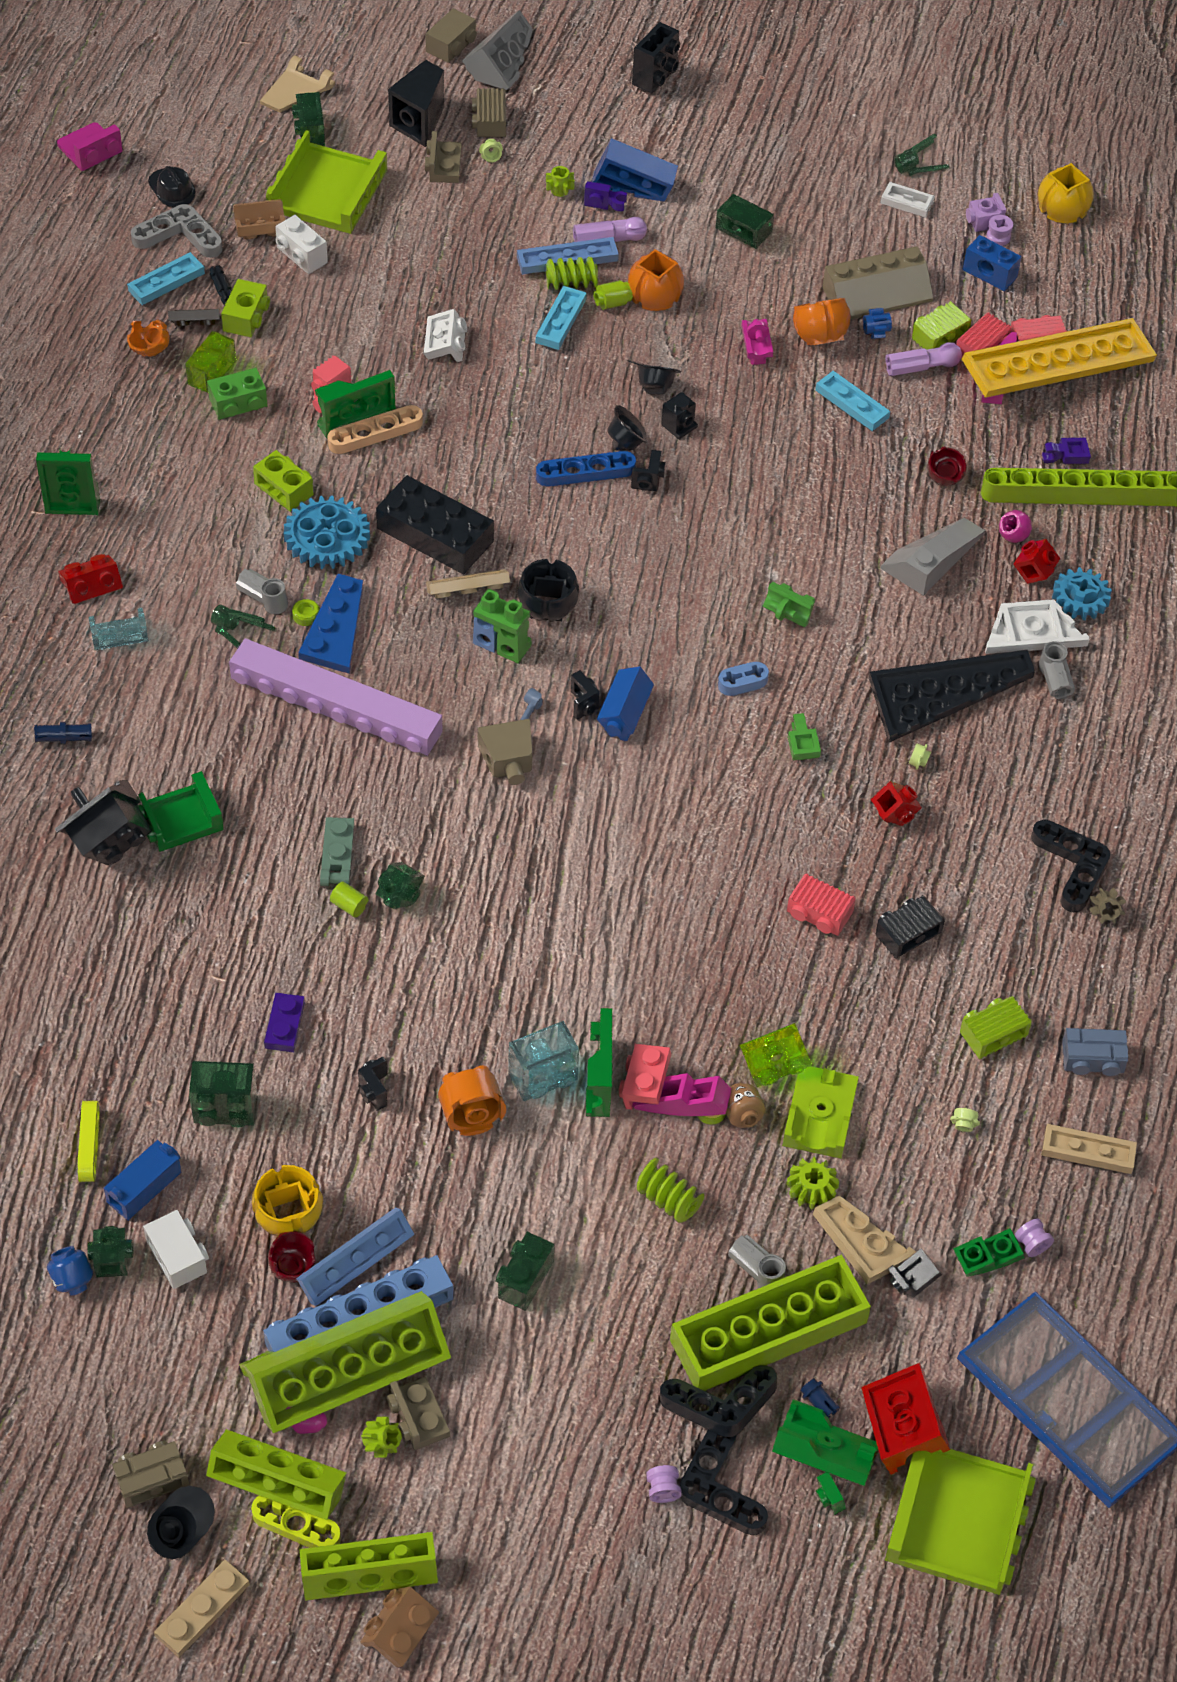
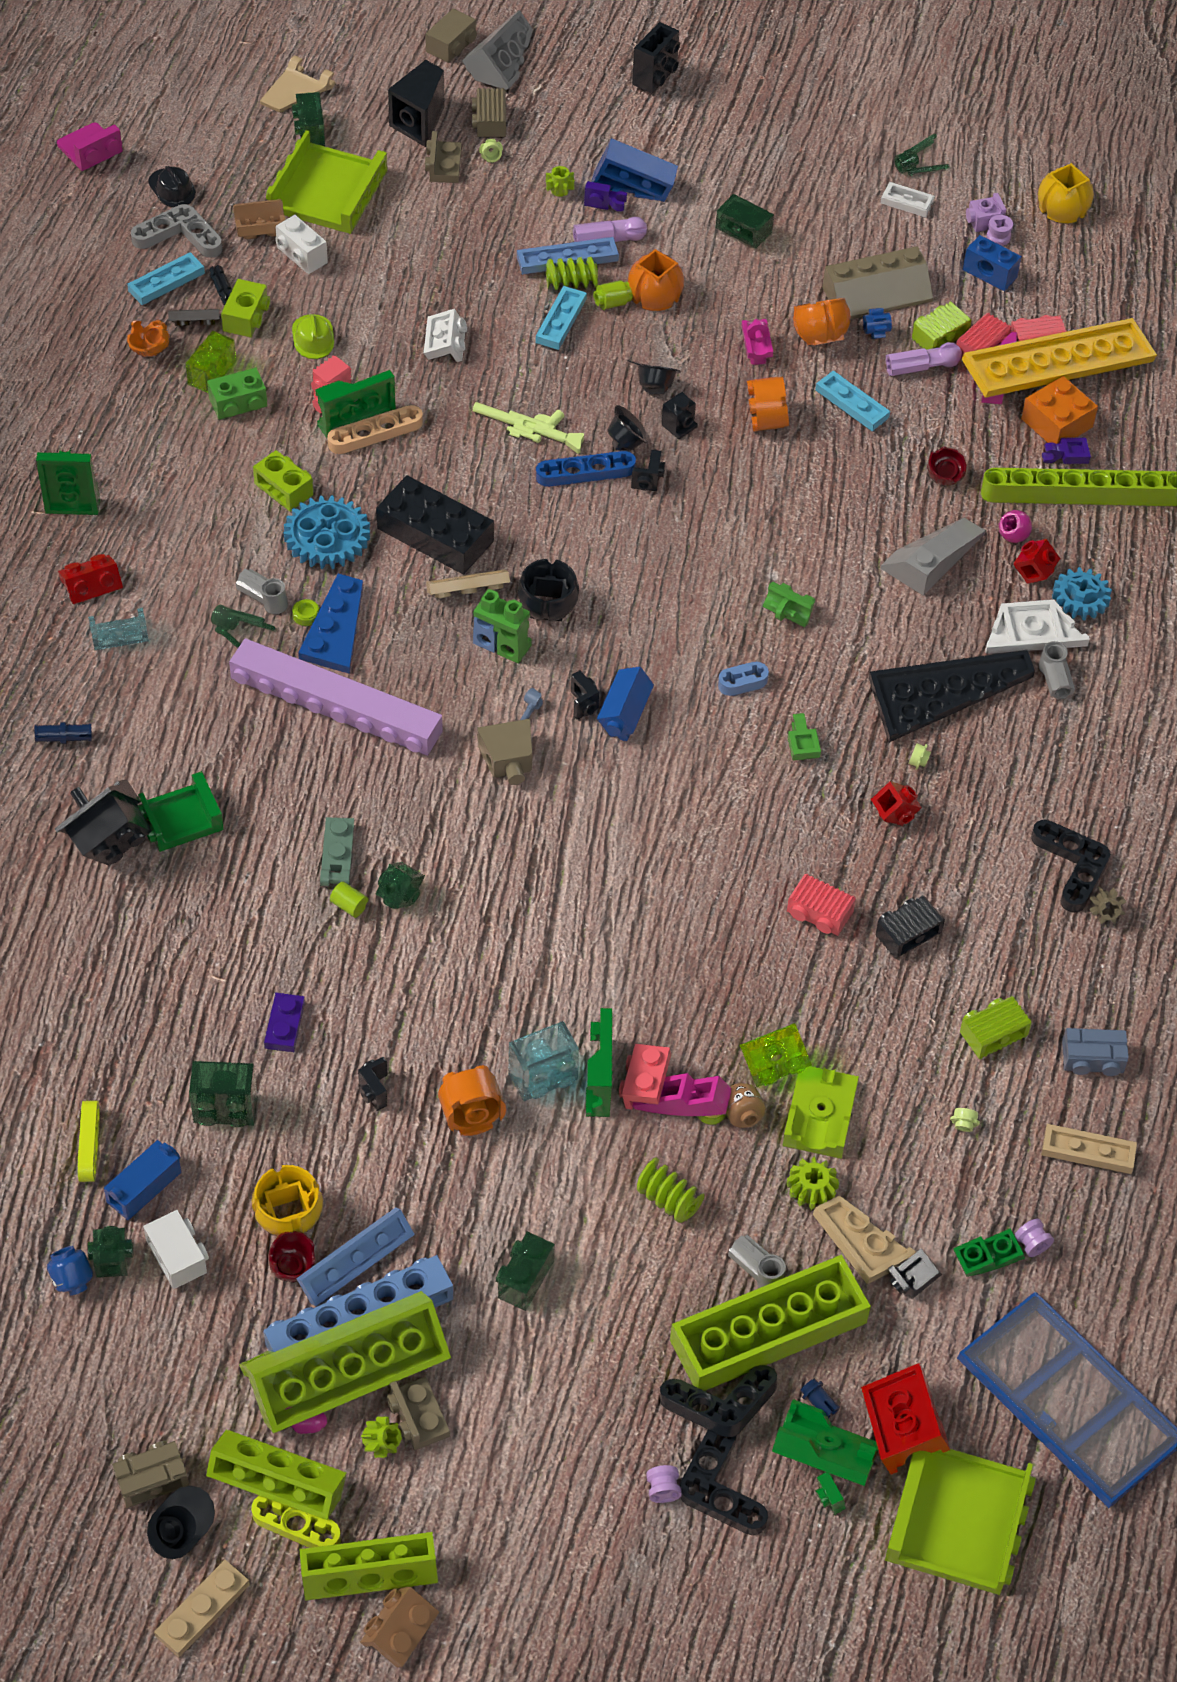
none -> lime piece [292,314,334,359]
none -> yellowish green piece [473,402,584,454]
none -> orange brick [747,376,789,432]
none -> orange brick [1021,376,1098,444]

